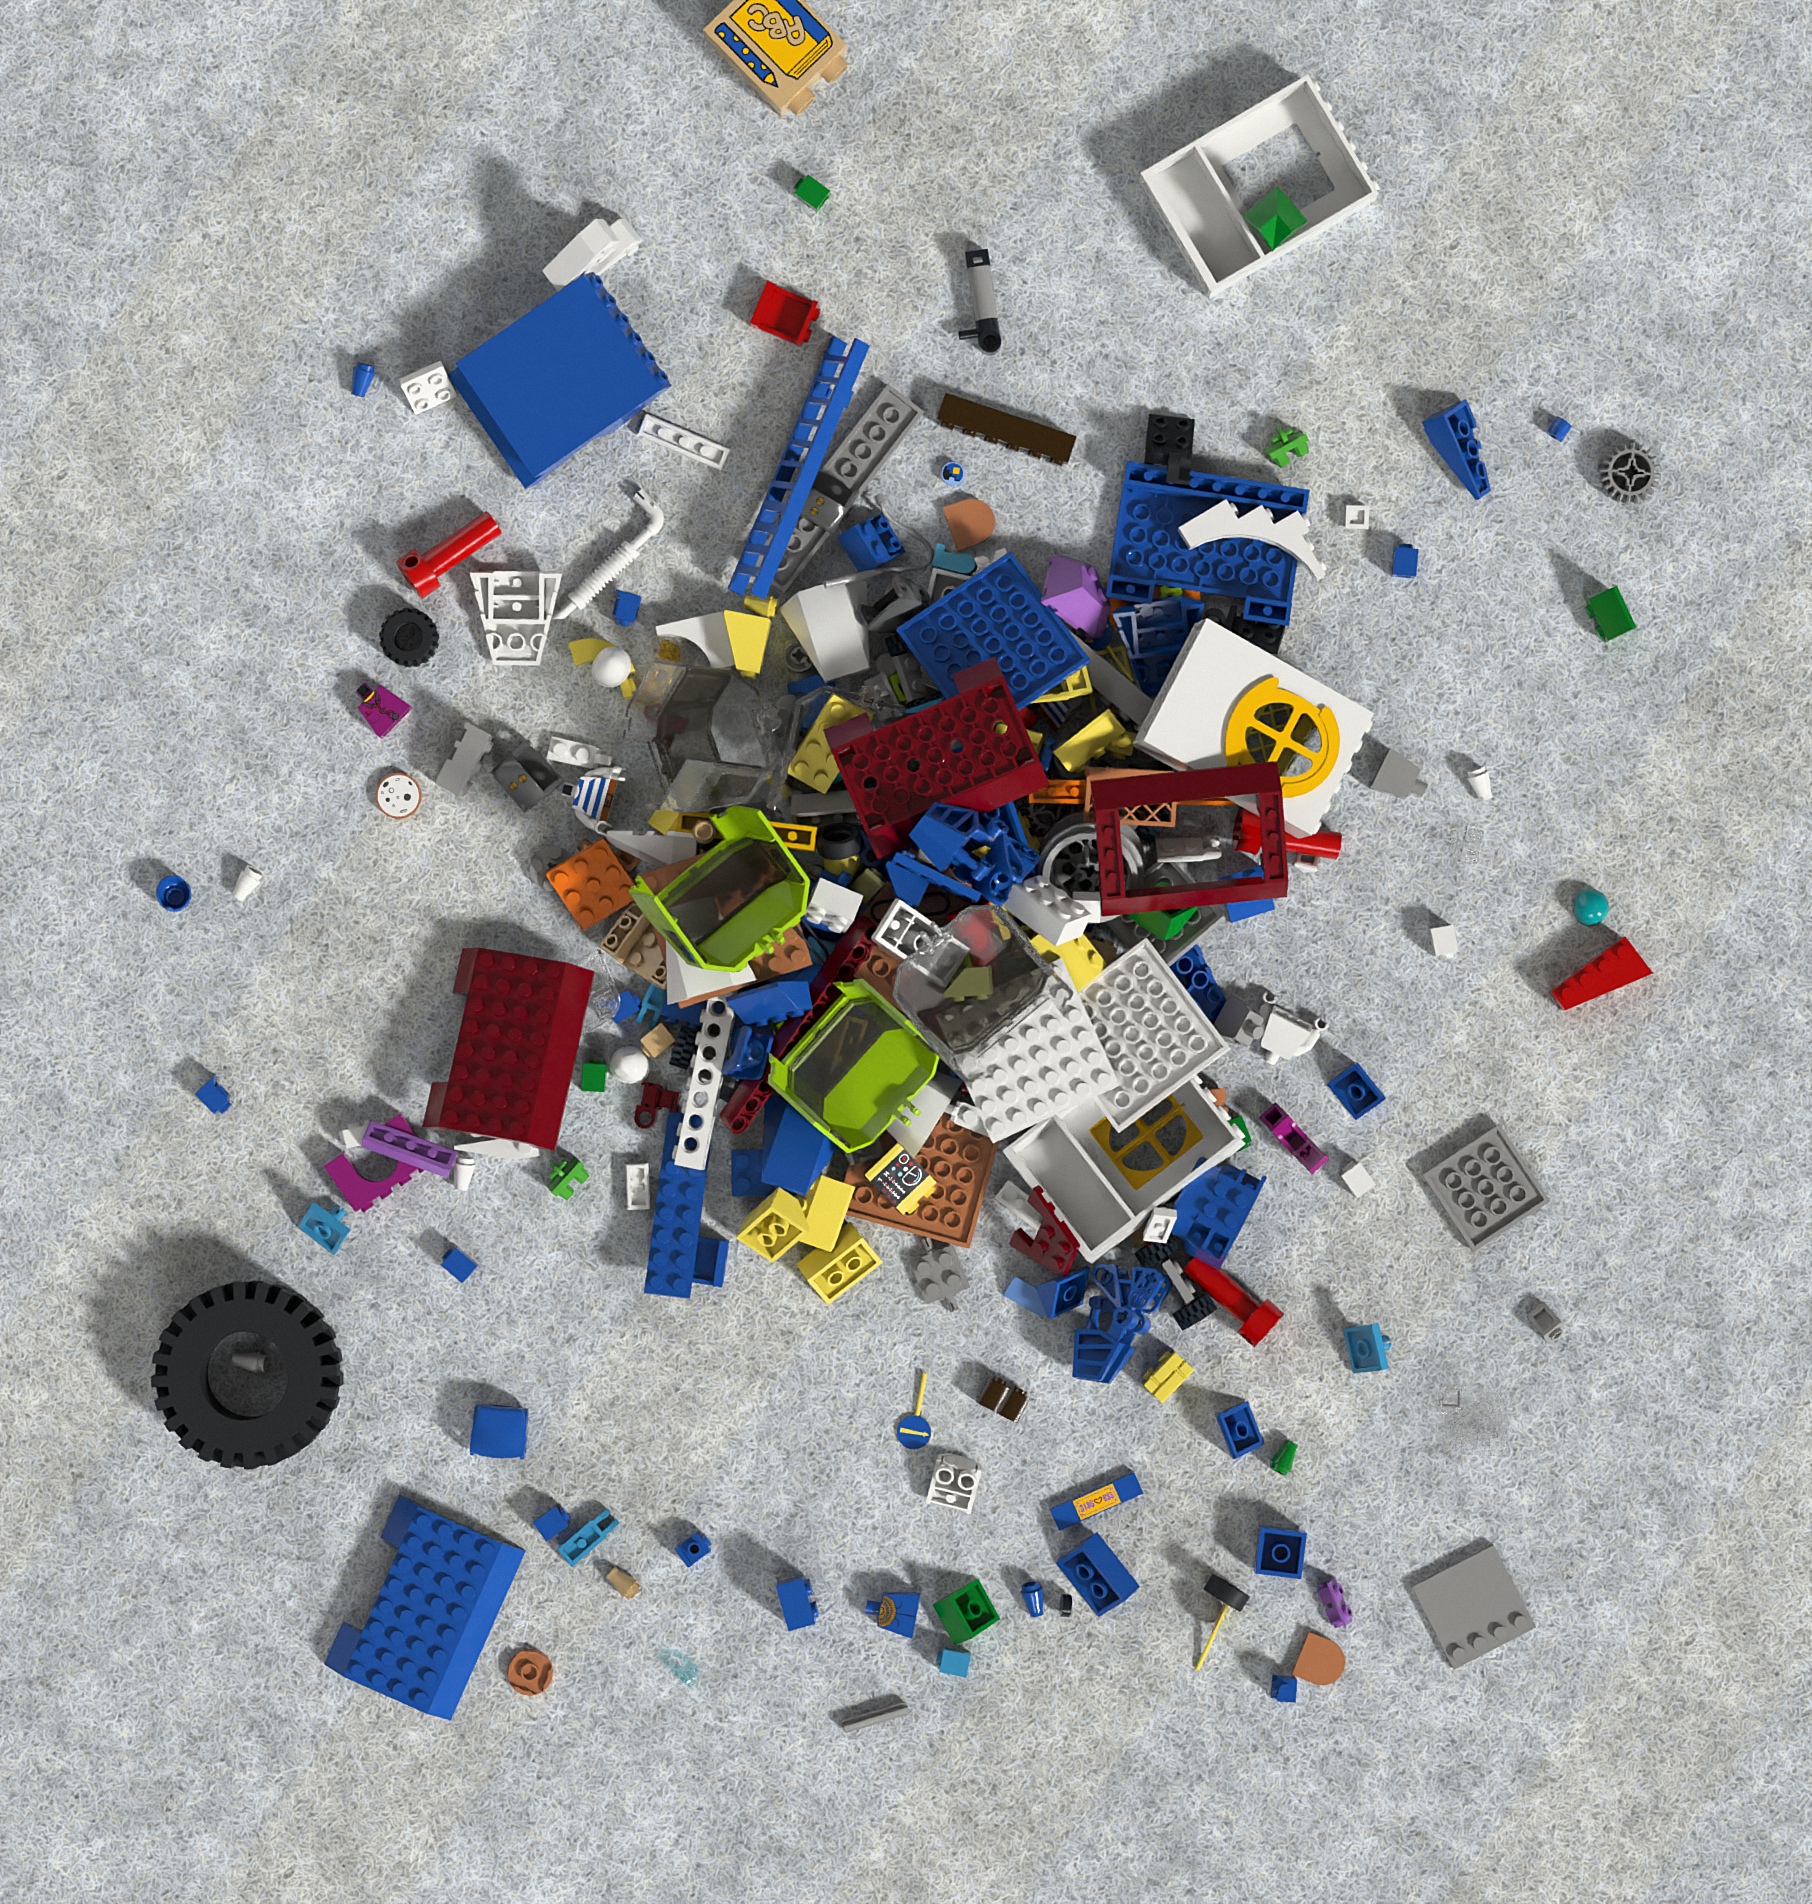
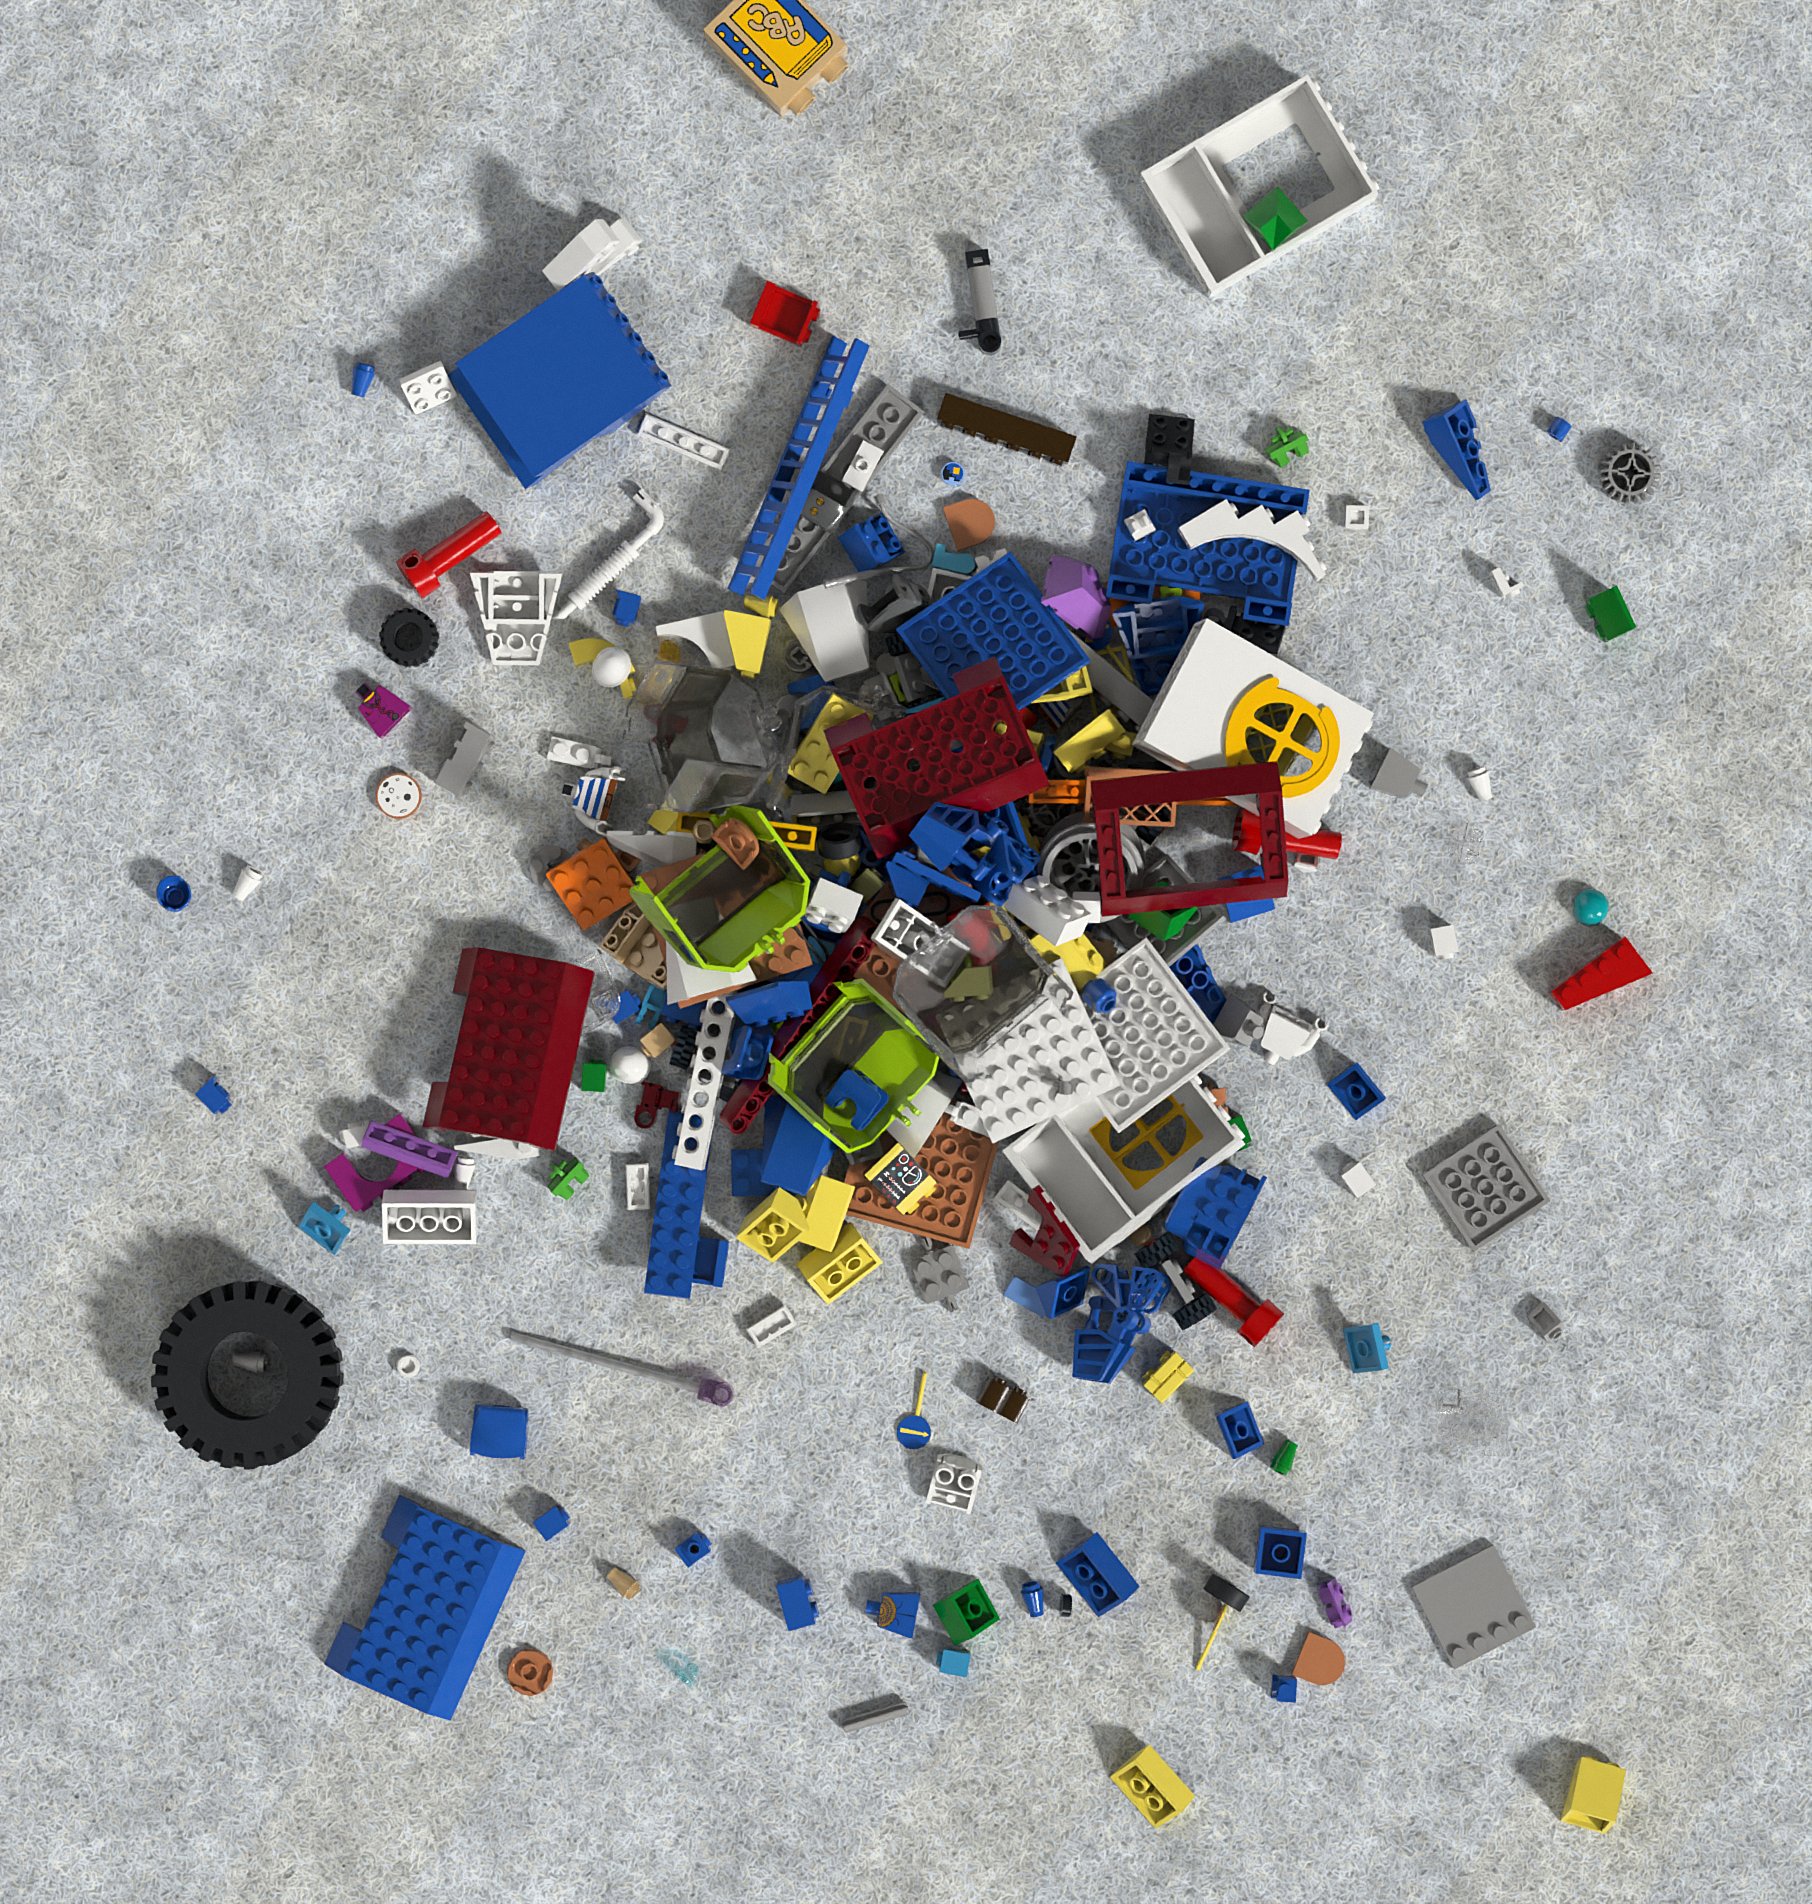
blue brick [441,1247,479,1283] -> none
dark grey piece [490,739,564,813] -> none
dark azure hinge [557,1508,620,1567] -> none
green brick [794,175,831,213] -> none
tile [1050,1472,1144,1531] -> none
white plate [1143,1207,1177,1243] -> none
white hinge [1155,836,1222,862] -> none
magenta arch [1259,1102,1329,1175] -> none
blue brick [1391,544,1418,579] -> none
none -> white brick [382,1190,477,1244]
none -> white tile [396,1354,420,1378]
none -> flat silver piece [510,1332,734,1407]
none -> nougat tile [711,818,759,870]
none -> white plate [746,1304,797,1348]
none -> blue piece [825,1070,889,1131]
none -> white plate [842,440,884,492]
none -> light grey hand [1041,1076,1073,1095]
none -> blue head [1082,978,1117,1013]
none -> light yellow slope [1110,1744,1195,1829]
none -> white tile [1124,509,1156,541]
none -> white bracket [1489,567,1524,599]
none -> light yellow slope [1560,1756,1626,1834]

